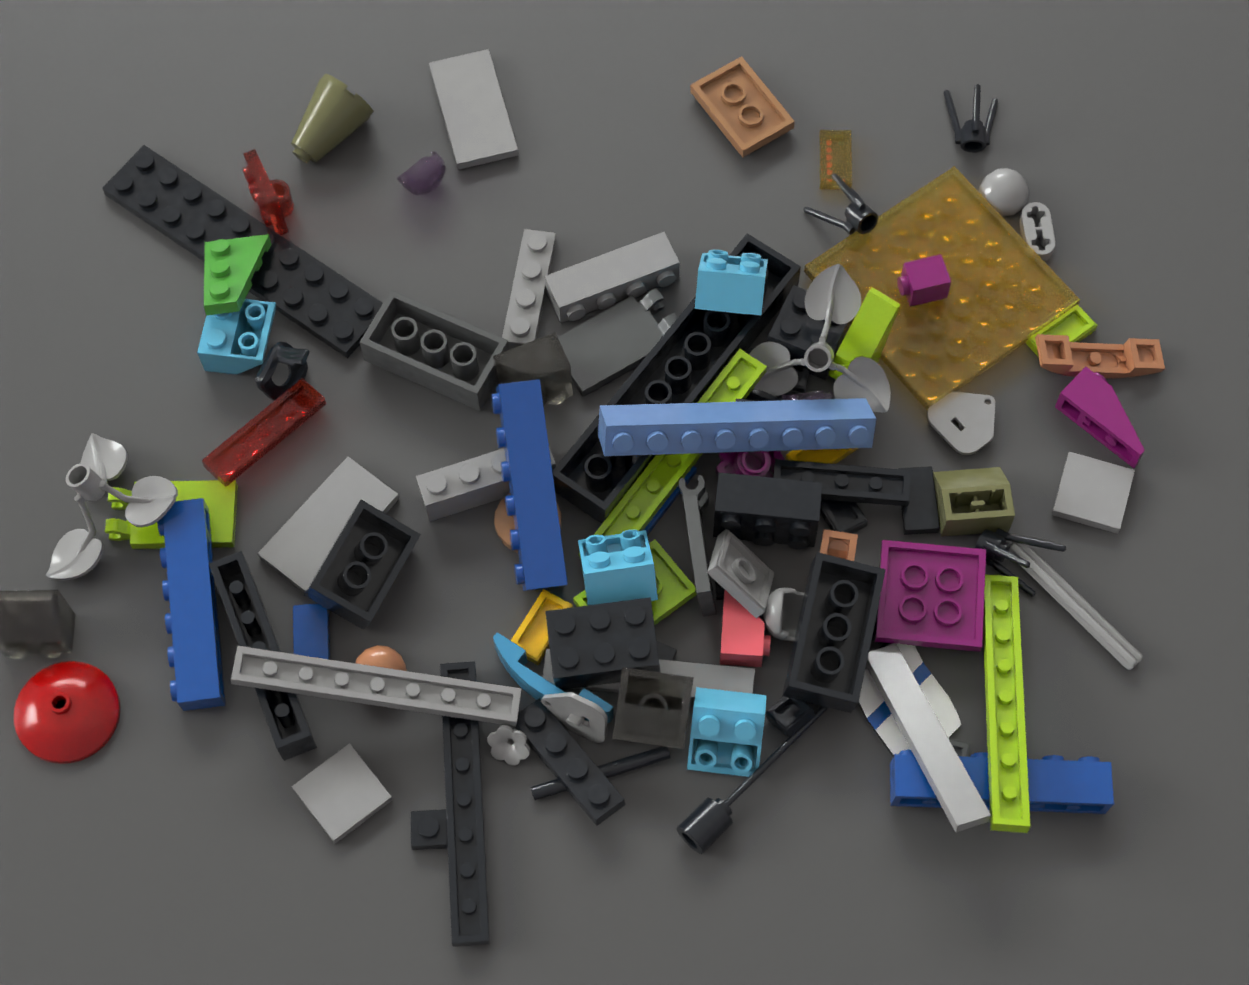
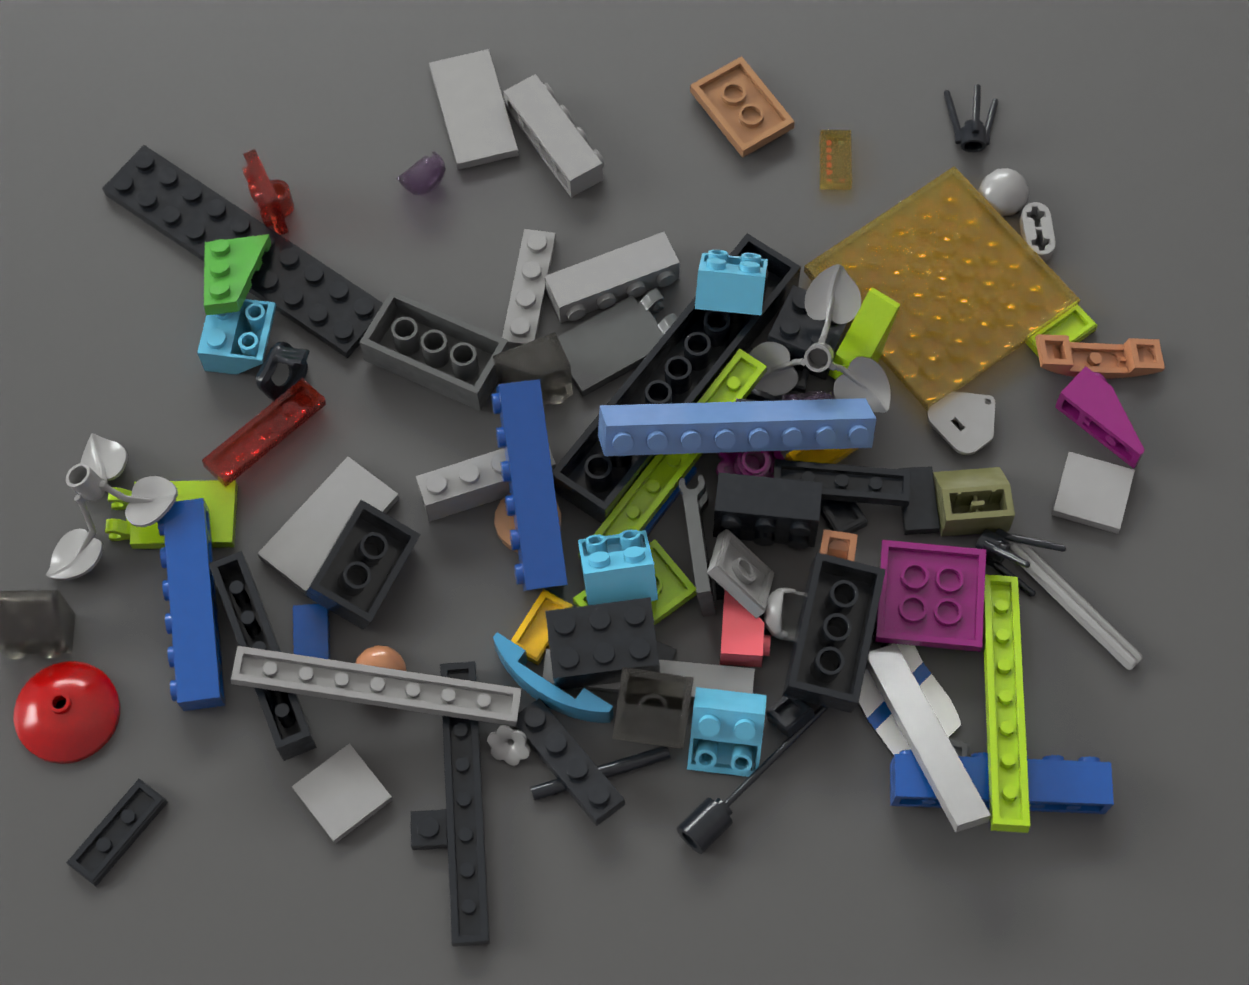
olive cone [291,74,374,164] -> none
light grey piece [541,692,607,743] -> none
black plant [804,173,878,235] -> none
magenta brick [897,254,951,307] -> none
none -> black tile [66,779,168,887]
none -> light grey brick [504,74,605,198]

